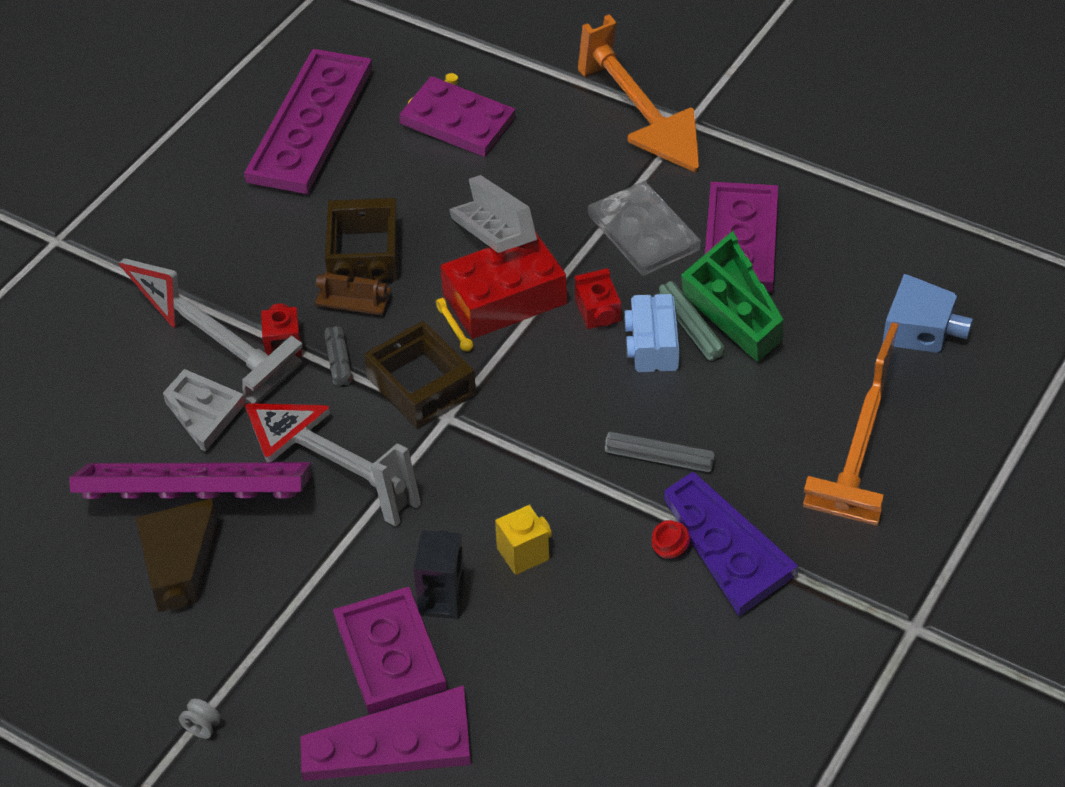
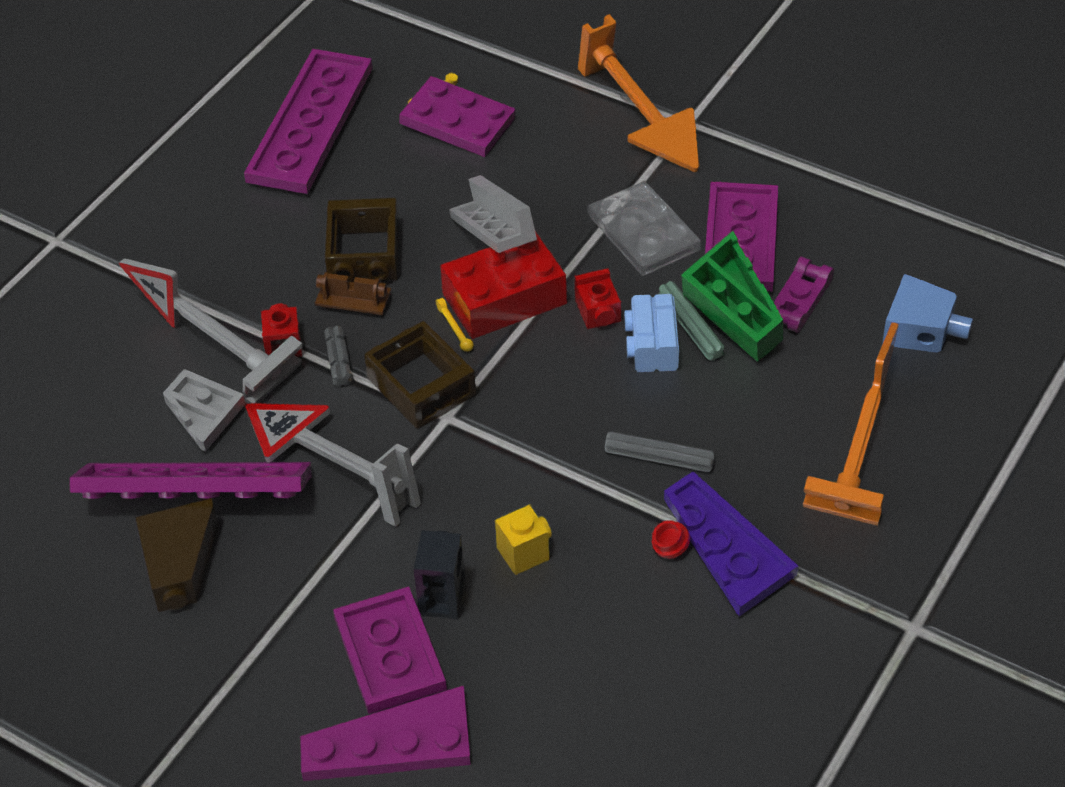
light grey bush [179,699,221,739] -> none
none -> magenta plate [774,257,834,333]

